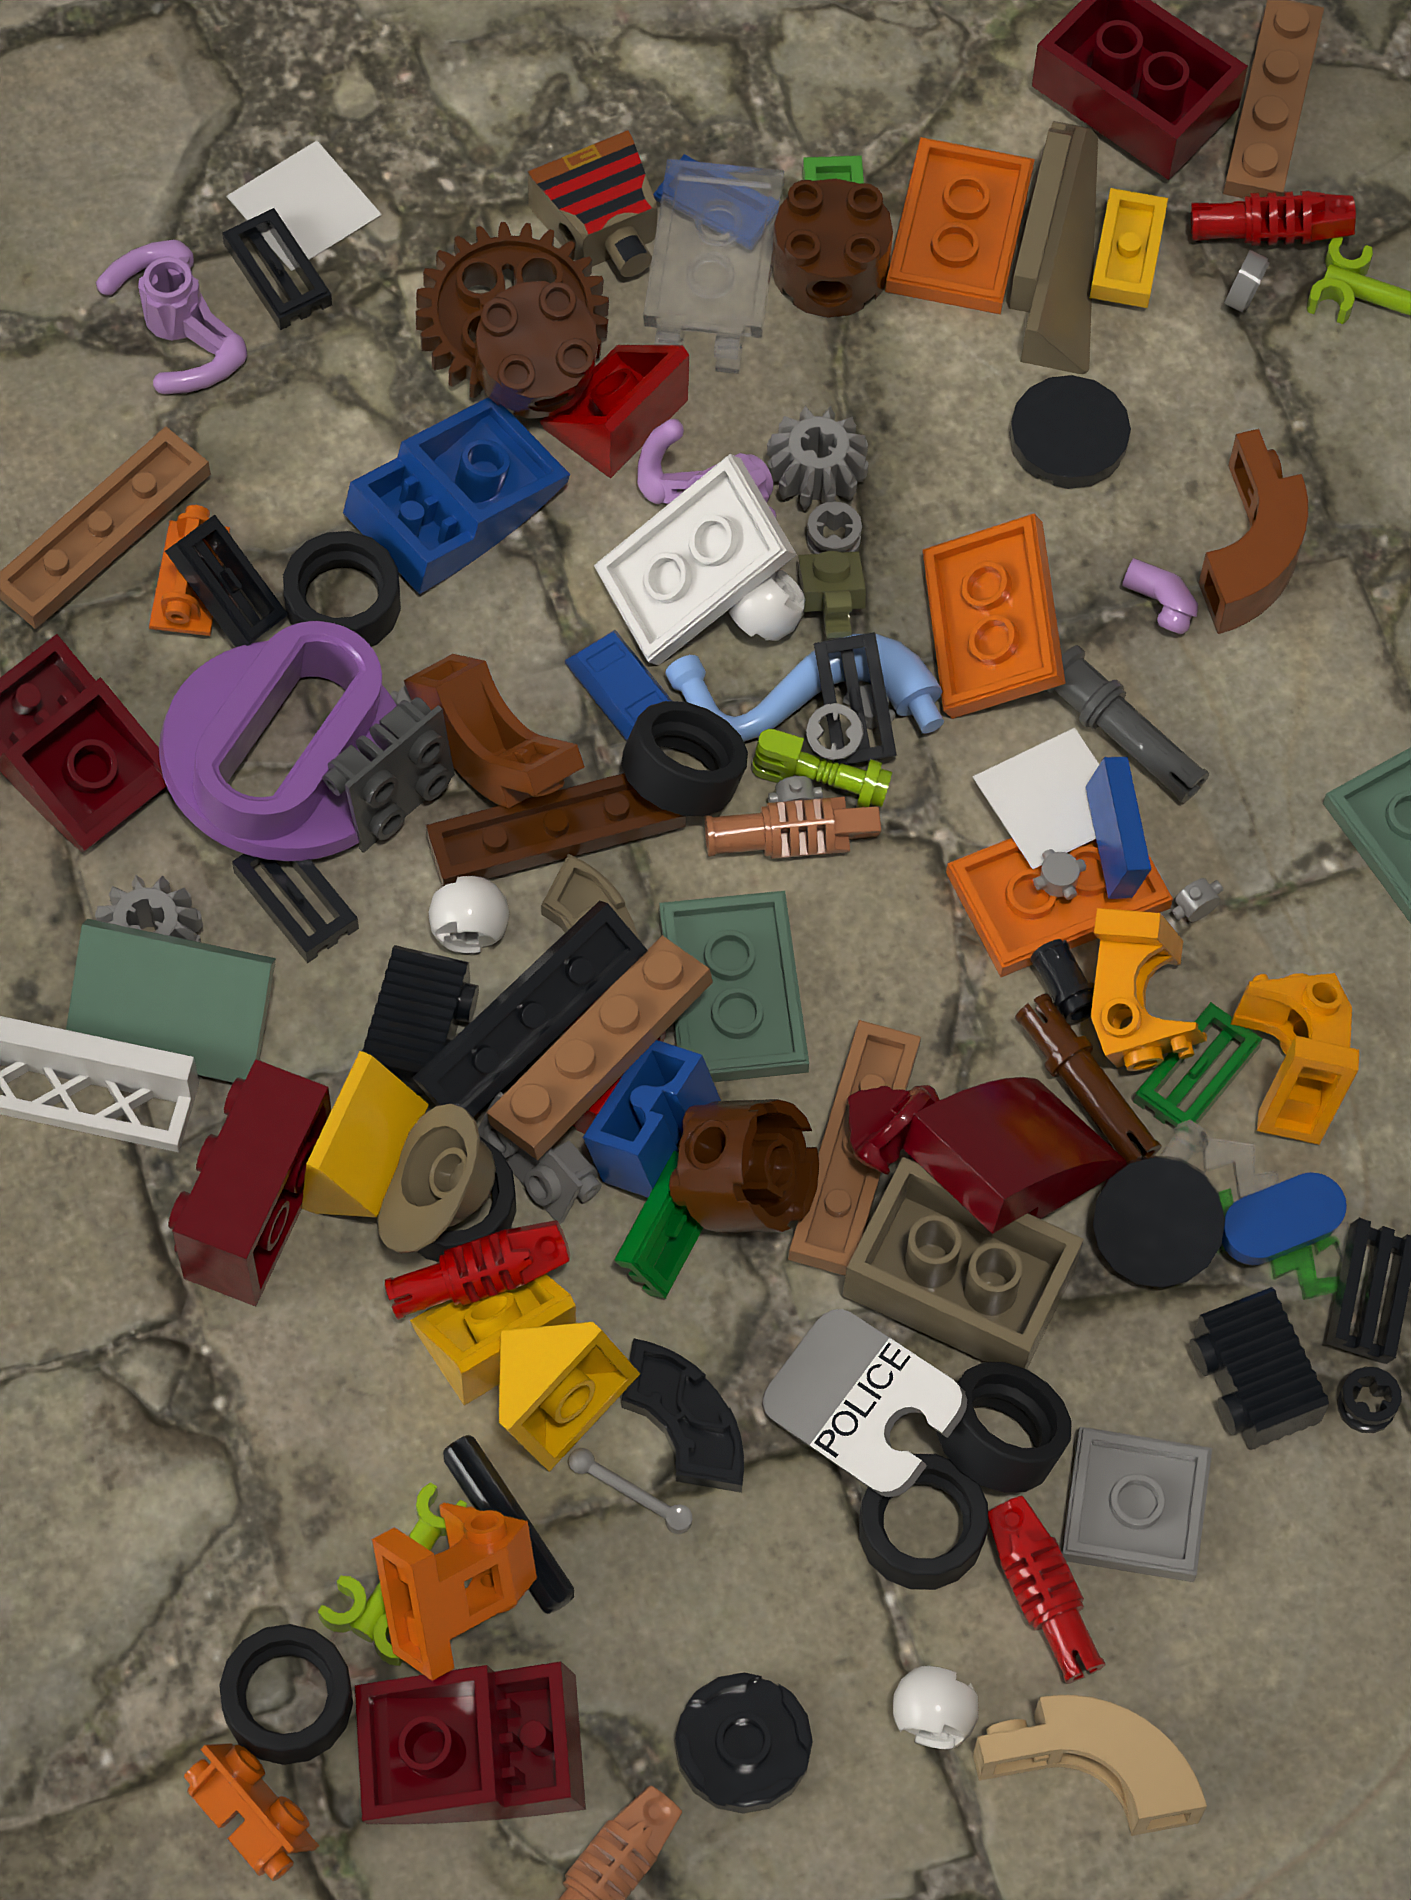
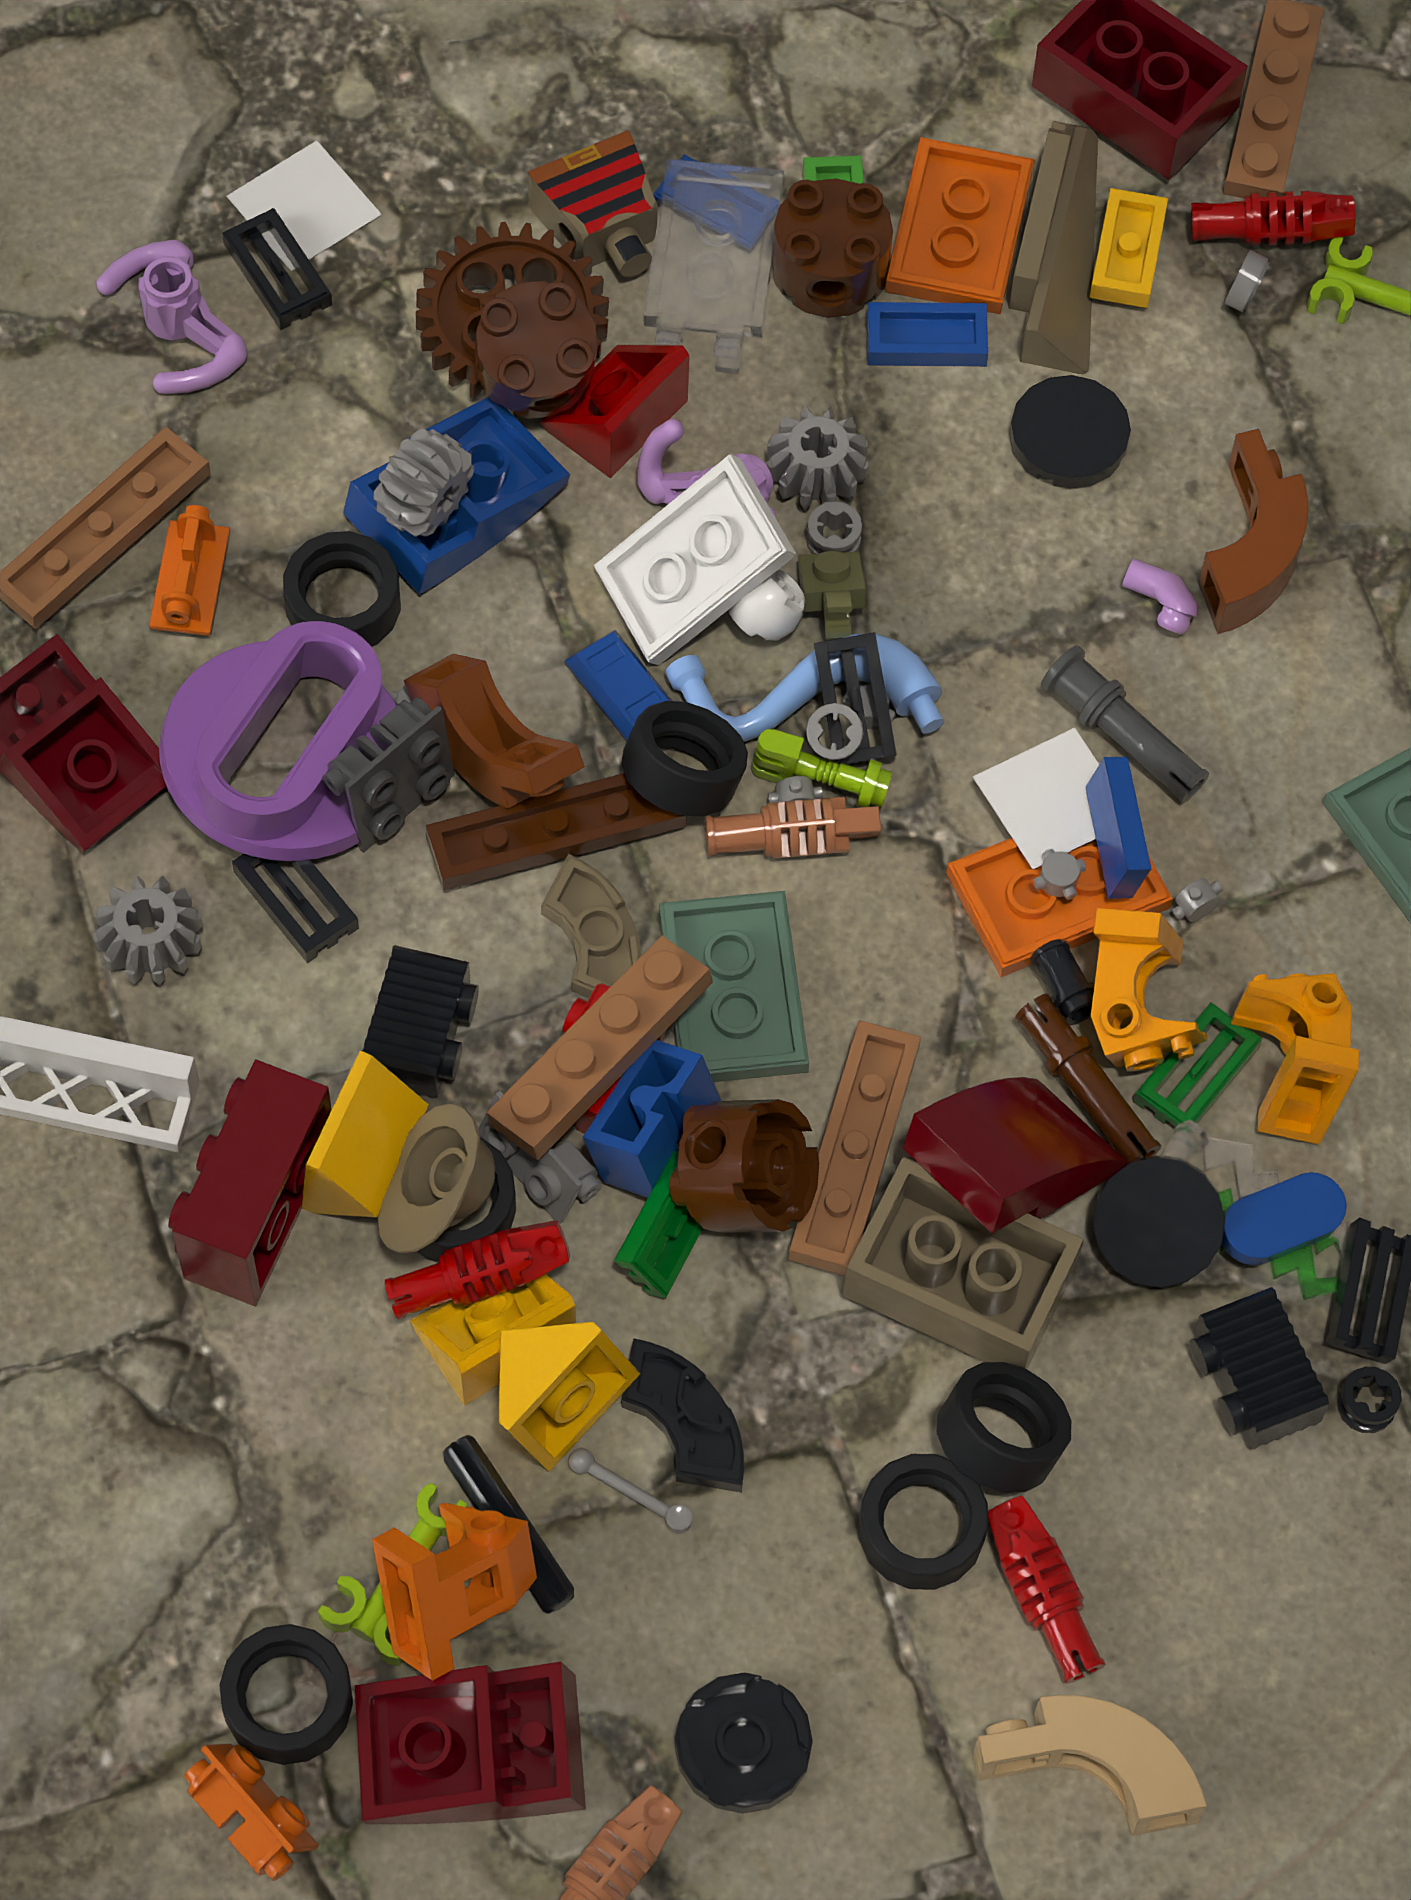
sand green tile [66,919,276,1082] -> none
black tile [165,515,289,647] -> none
black panel [412,900,648,1117] -> none
white piece [429,876,509,953] -> none
piece [763,1309,967,1497] -> none
dark red piece [847,1085,940,1175] -> none
white piece [893,1666,978,1749] -> none
orange tile [923,513,1066,719] -> none
light grey tile [1061,1427,1212,1582] -> none
none -> light grey gear [374,428,474,537]
none -> blue tile [867,302,988,367]

